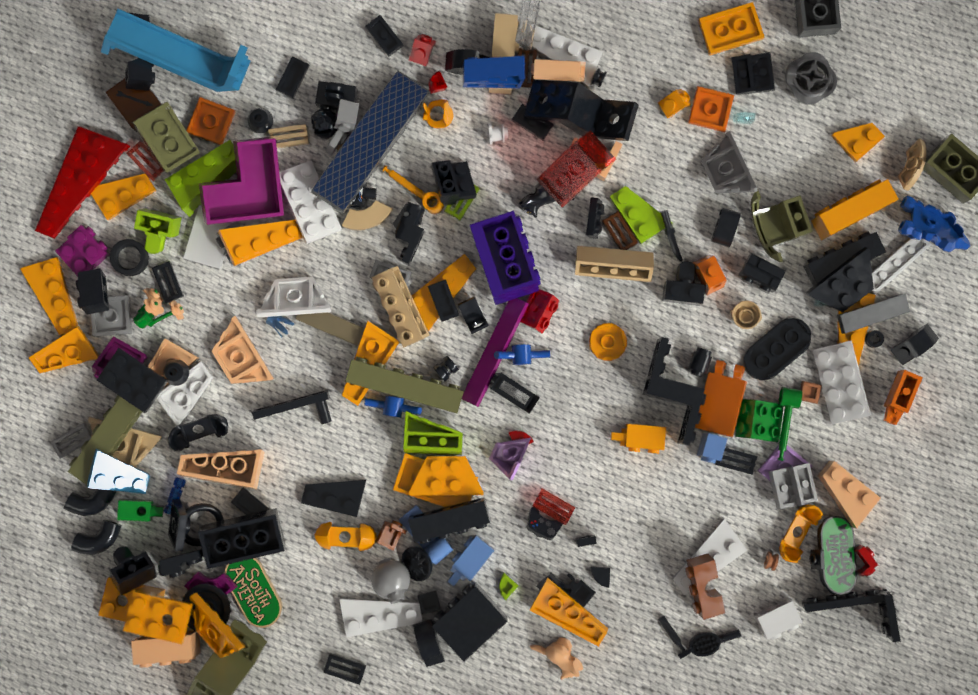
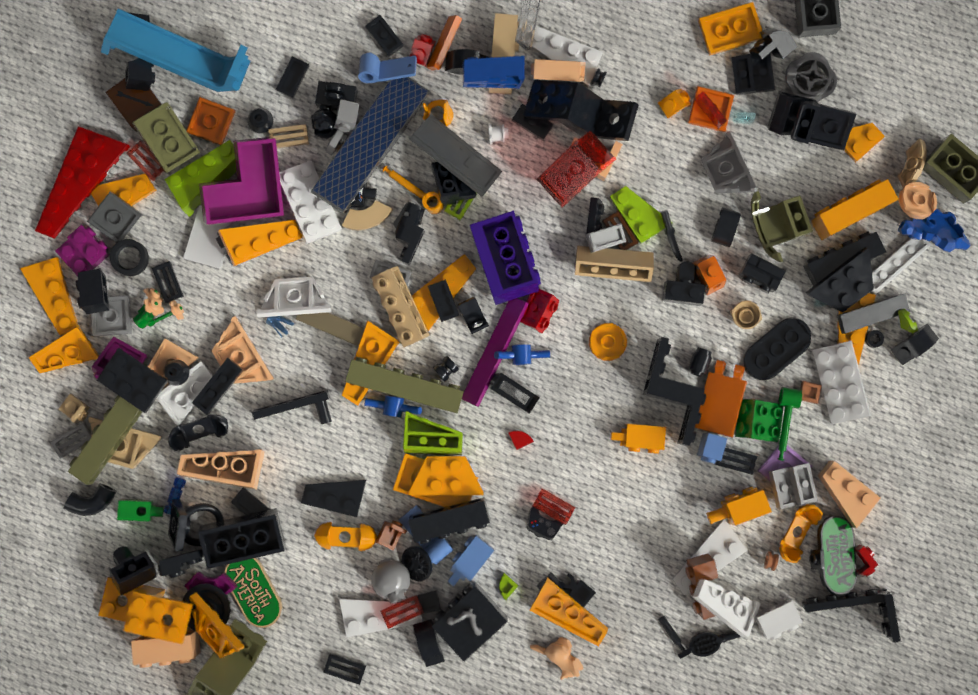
black cylinder [71,520,122,555] -> none
wing [87,449,150,494] -> none
lime brick [134,208,182,254] -> none
red tile [428,71,448,94] -> none
lavender slope [489,438,531,480] -> none
reddish brown tile [518,48,537,88] -> none
black animal [519,180,575,218] -> none
black tile [575,535,597,547] -> none
black tile [591,566,611,588] -> none
orange hinge [883,370,923,425] -> none
none -> tan bracket [59,394,90,423]
none -> dark grey tile [87,191,142,243]
none -> black plate [192,358,244,415]
none -> medium blue door [358,53,417,83]
none -> clear red tile [380,594,424,629]
none -> dark grey piece [409,114,503,197]
none -> orange tile [426,15,462,71]
none -> light grey piece [447,608,482,636]
none -> light grey tile [586,224,627,253]
none -> white wing [693,579,761,638]
none -> clear red tile [695,91,727,129]
none -> light orange brick [706,486,772,526]
none -> brick [749,28,798,59]
none -> black piece [767,91,857,151]
none -> lime tile [898,308,918,333]
none -> light nougat tile [899,182,937,219]

